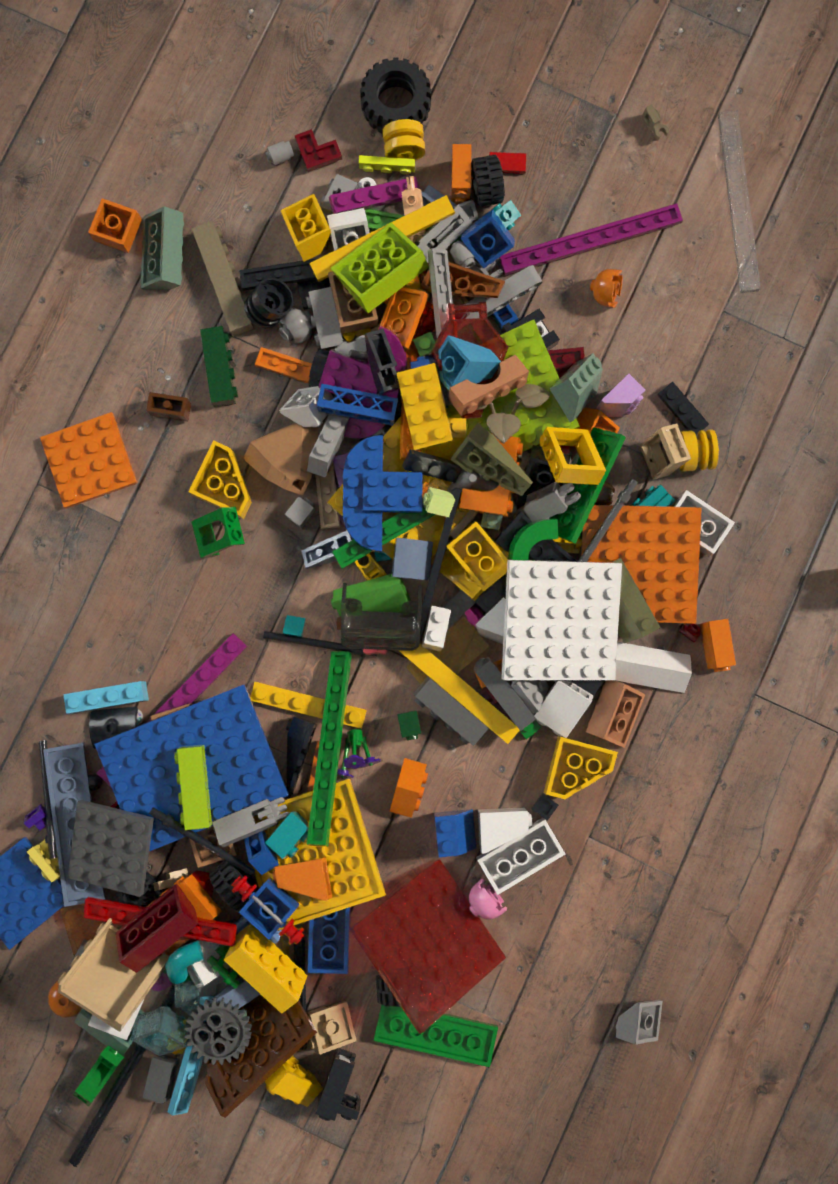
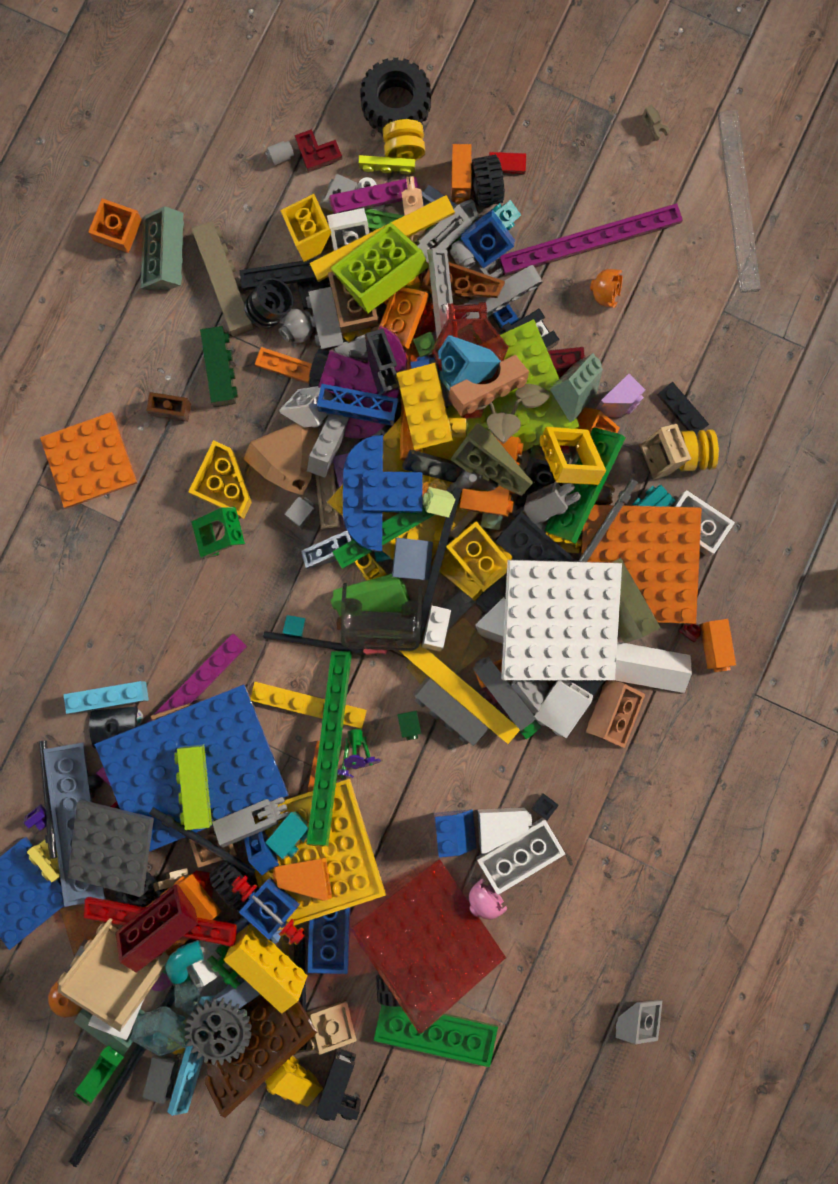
black wedge [286,716,317,799] -> none
orange brick [389,758,428,818] -> none
dark pink plate [465,605,484,627] -> none
green arch [508,519,558,560] -> none
yellow brick [544,736,618,799] -> none

